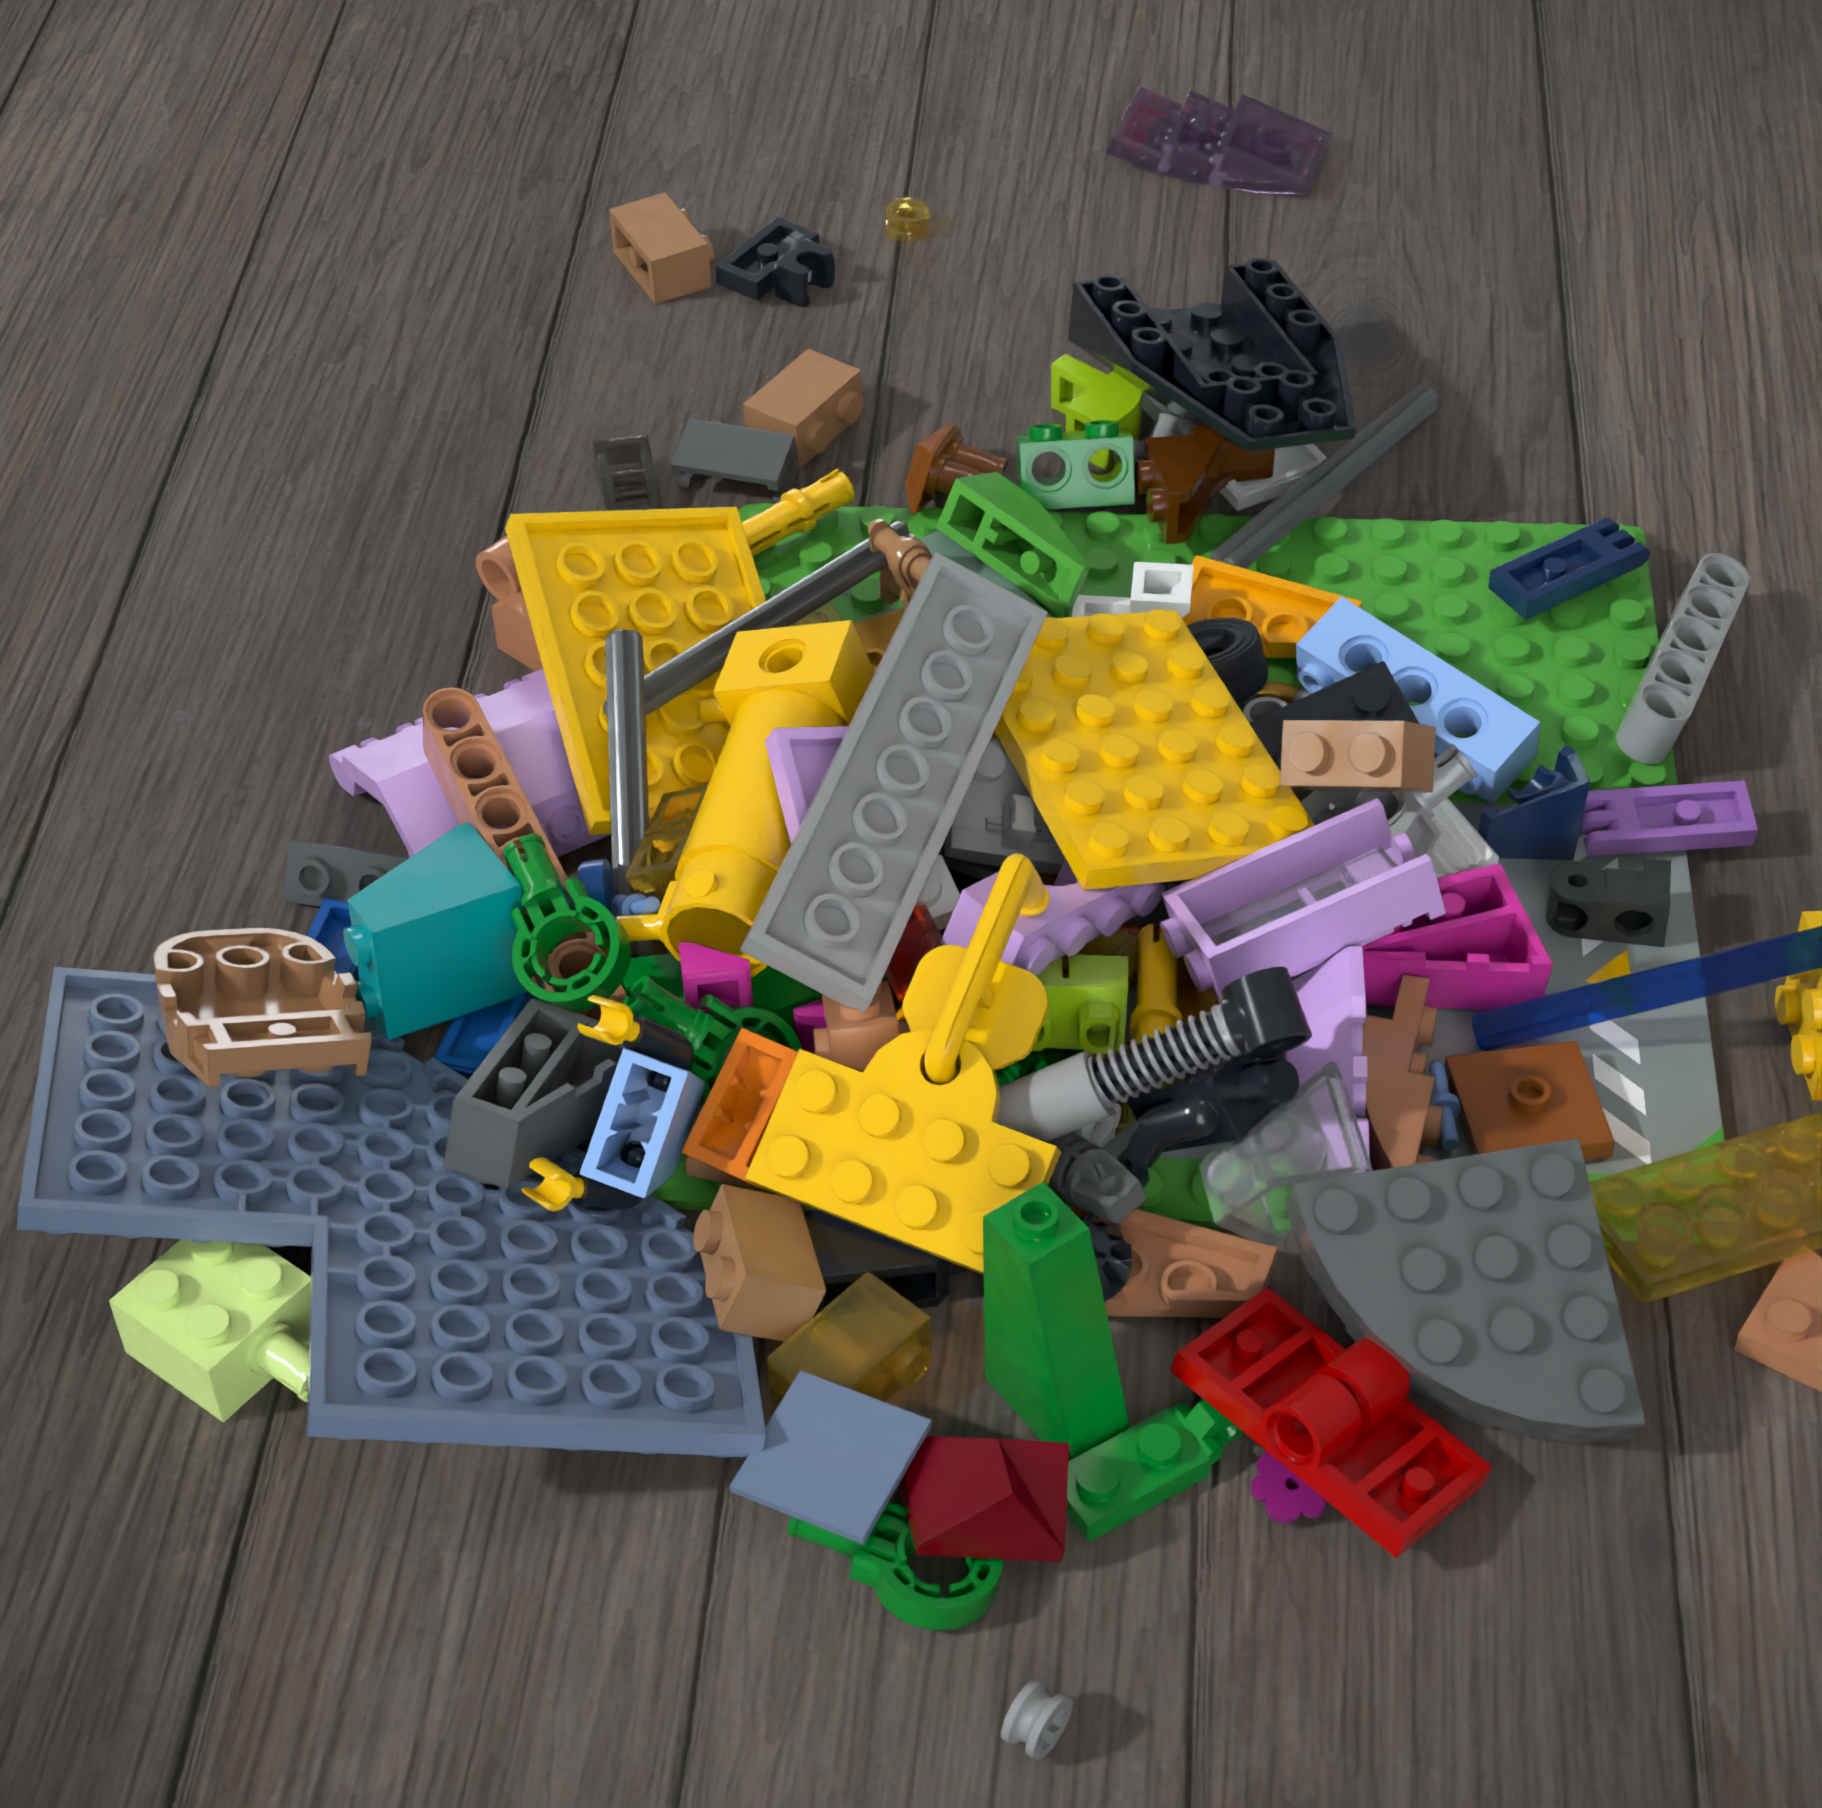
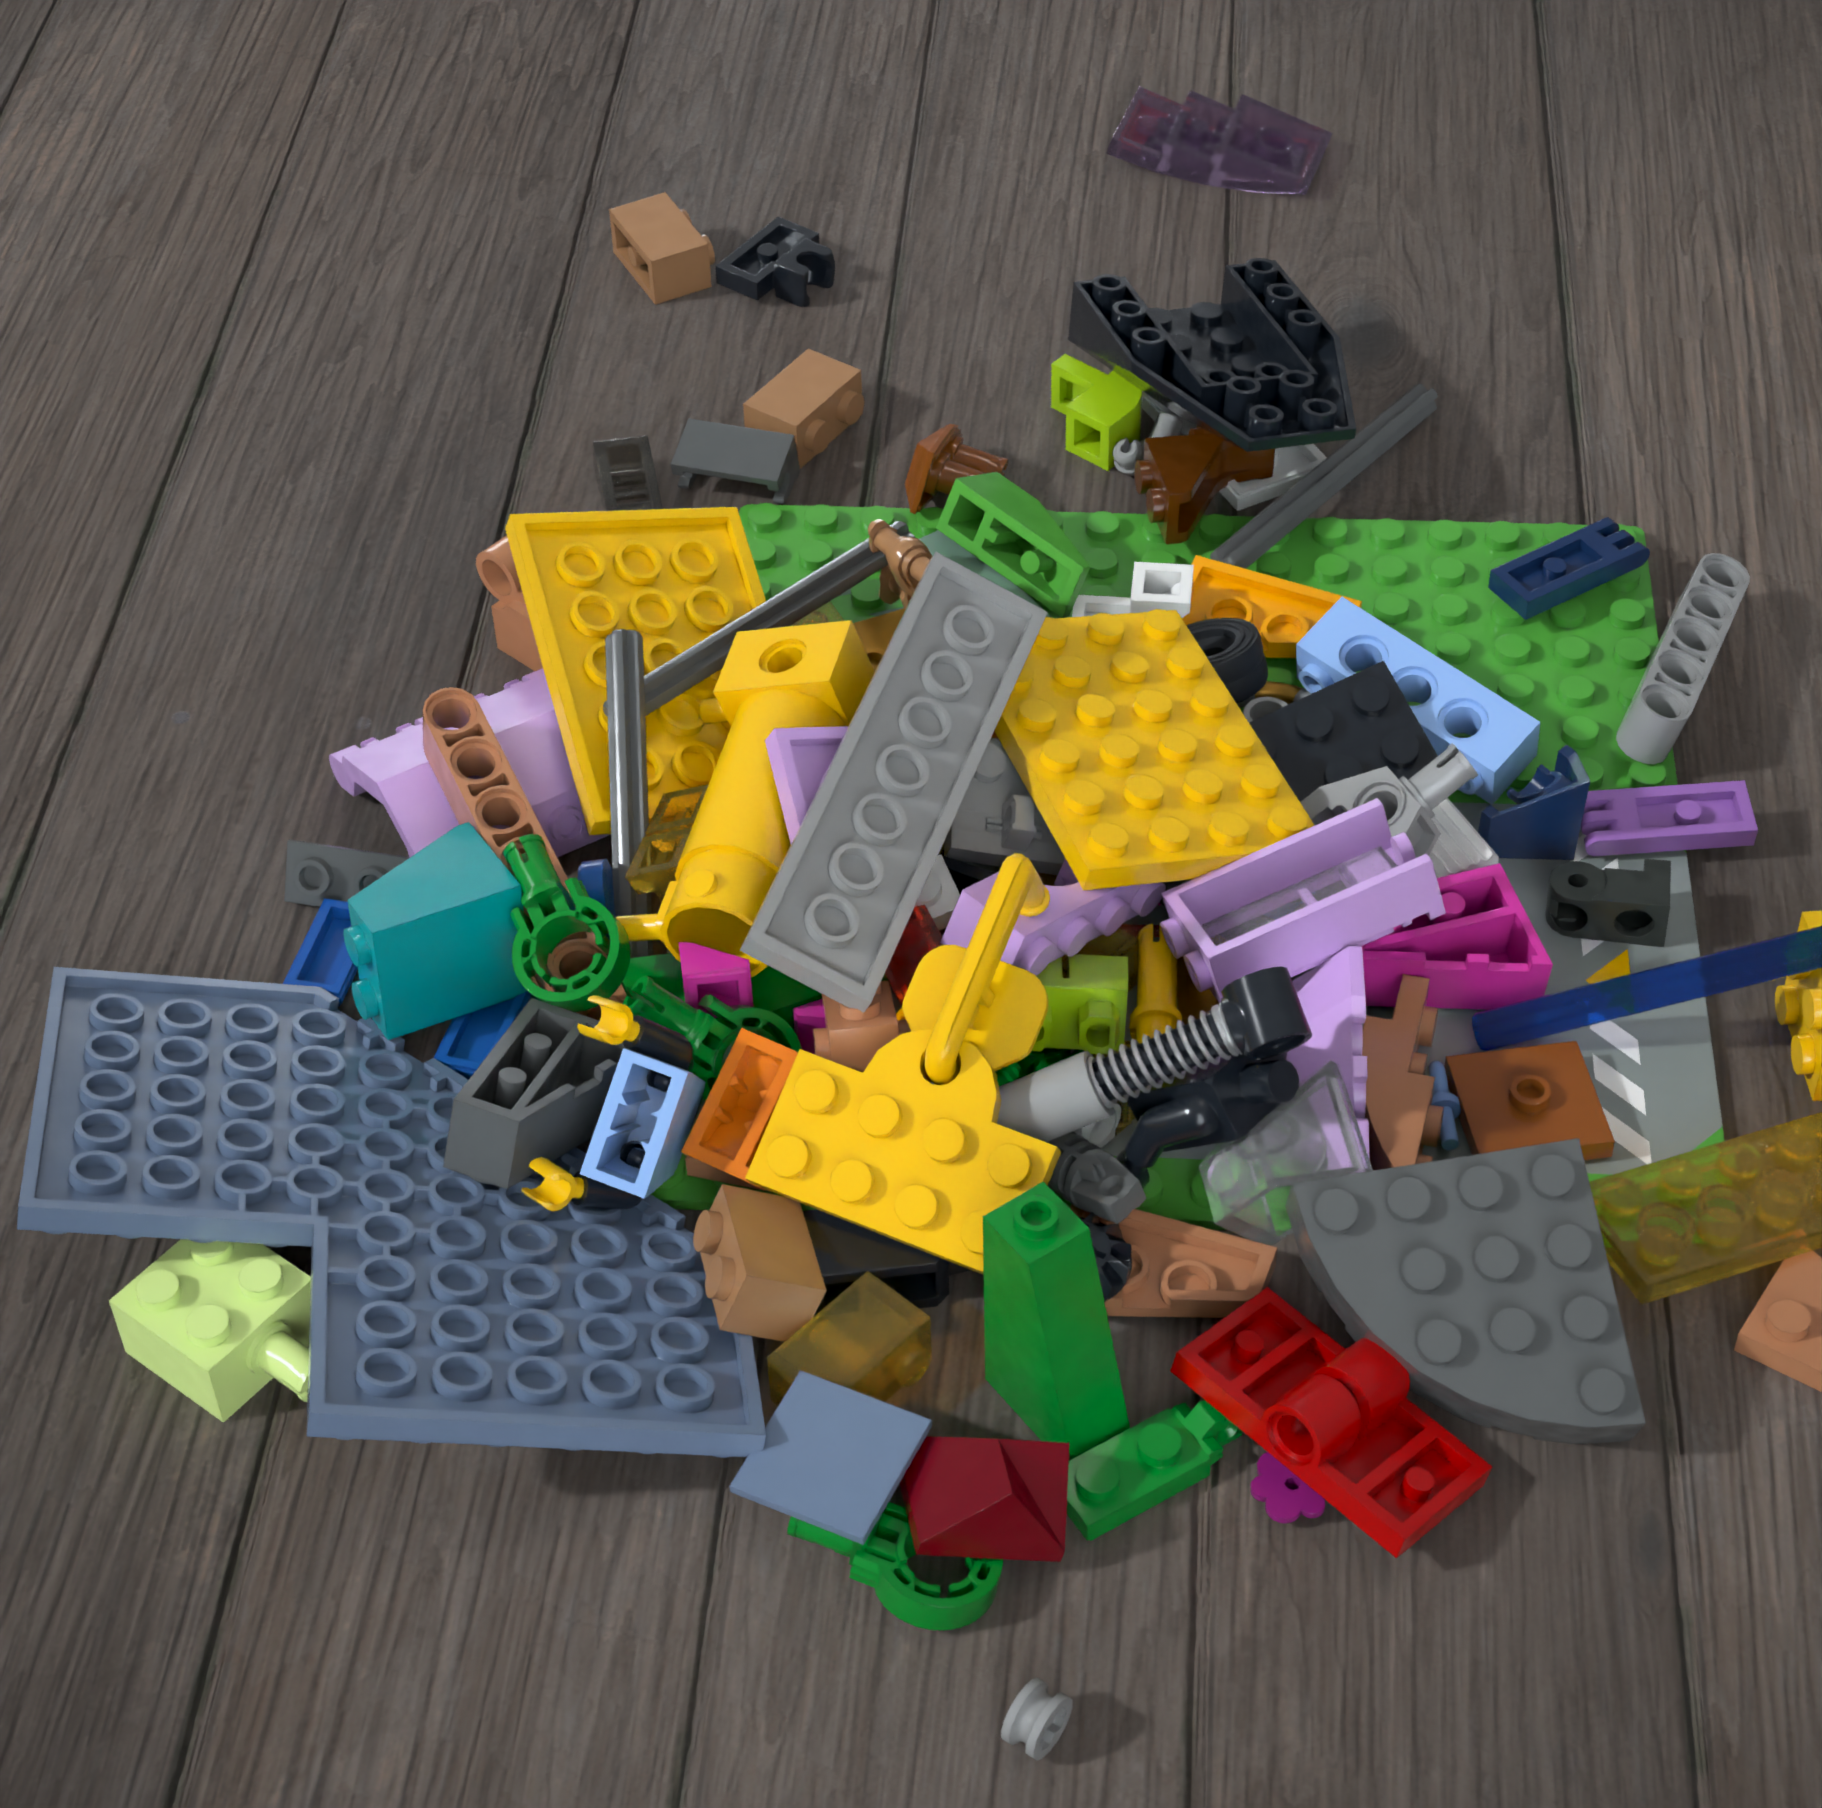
medium nougat slope [154,928,372,1087] -> none
medium blue hand [610,894,660,917] -> none
yellow pin [742,469,855,557] -> none
clear yellow bush [884,197,930,242] -> none
brick [1016,420,1135,509] -> none
medium nougat brick [1280,720,1436,793] -> none

